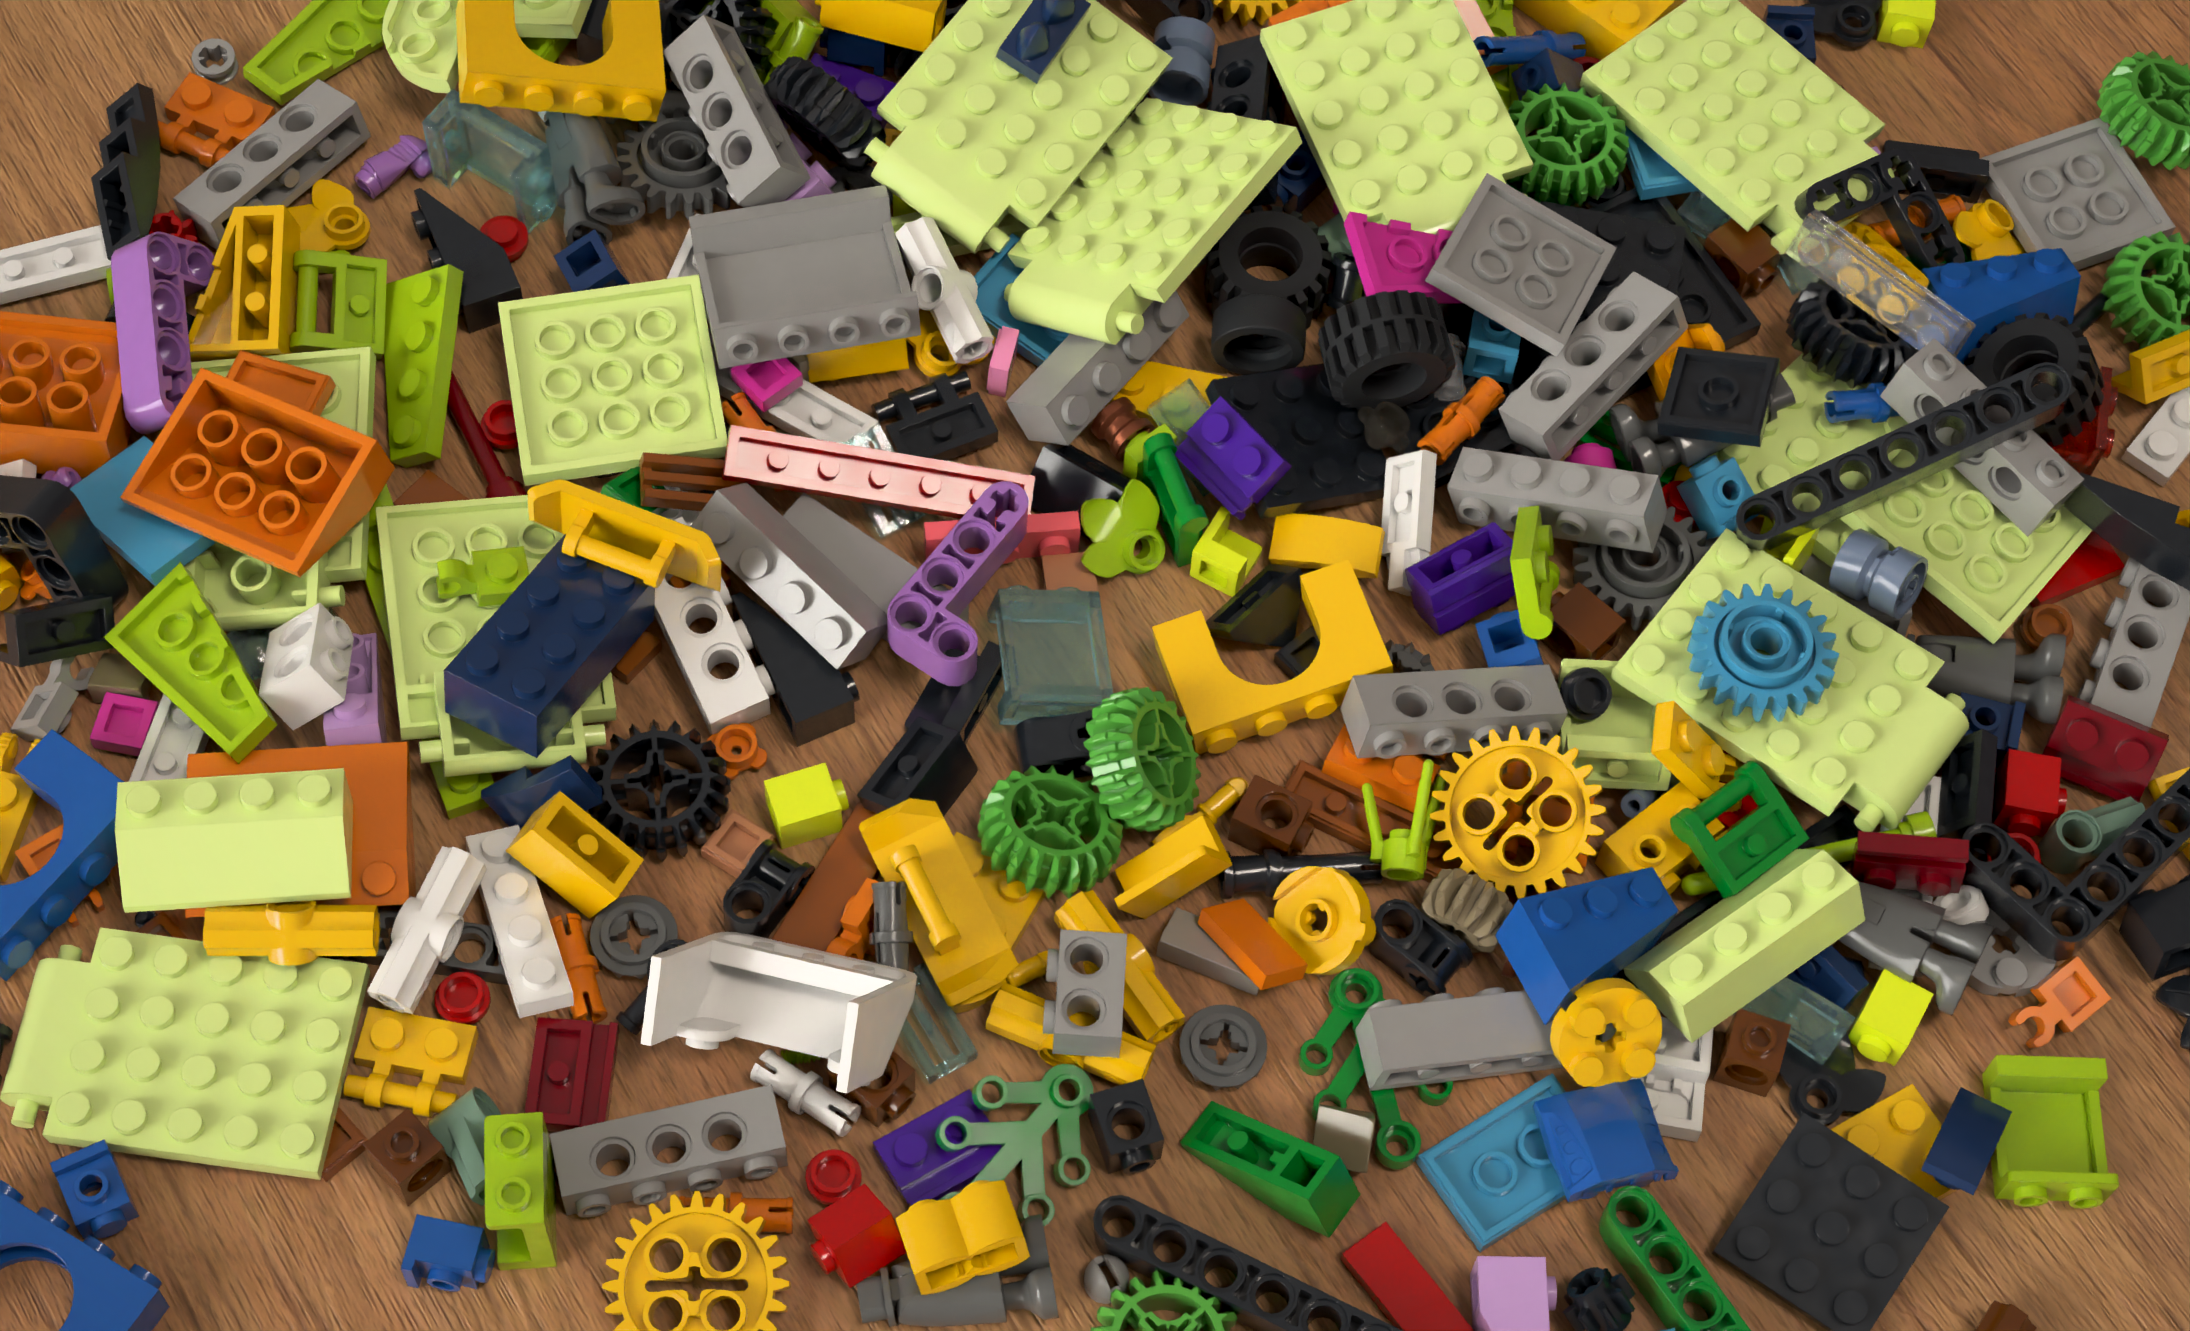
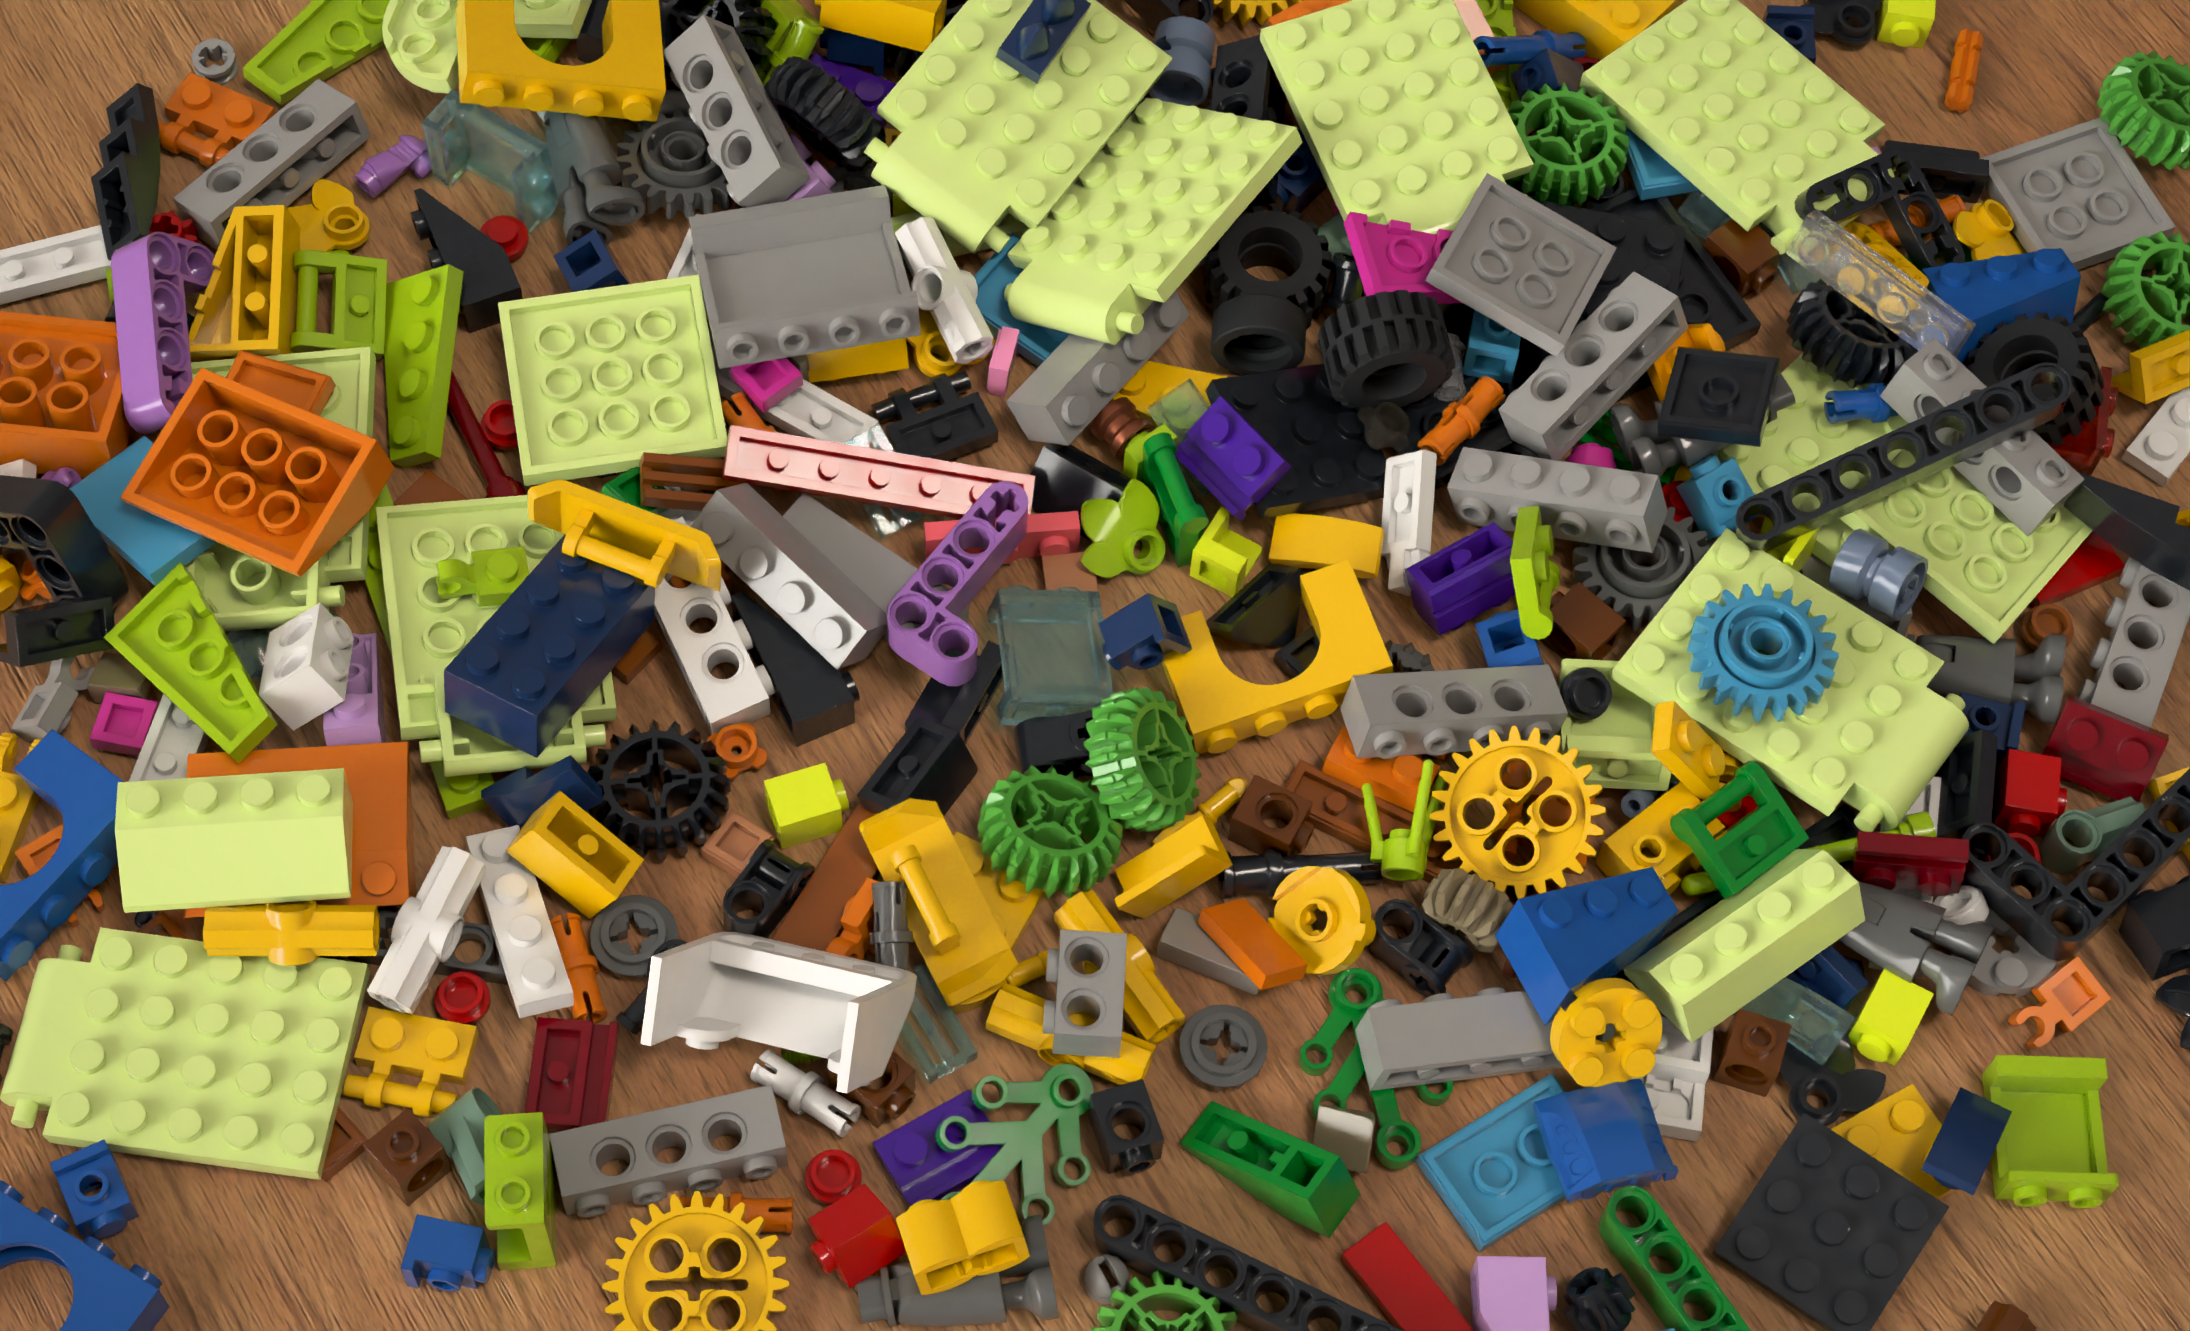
none -> dark blue brick [1098,593,1192,670]
none -> orange axle [1944,28,1984,113]

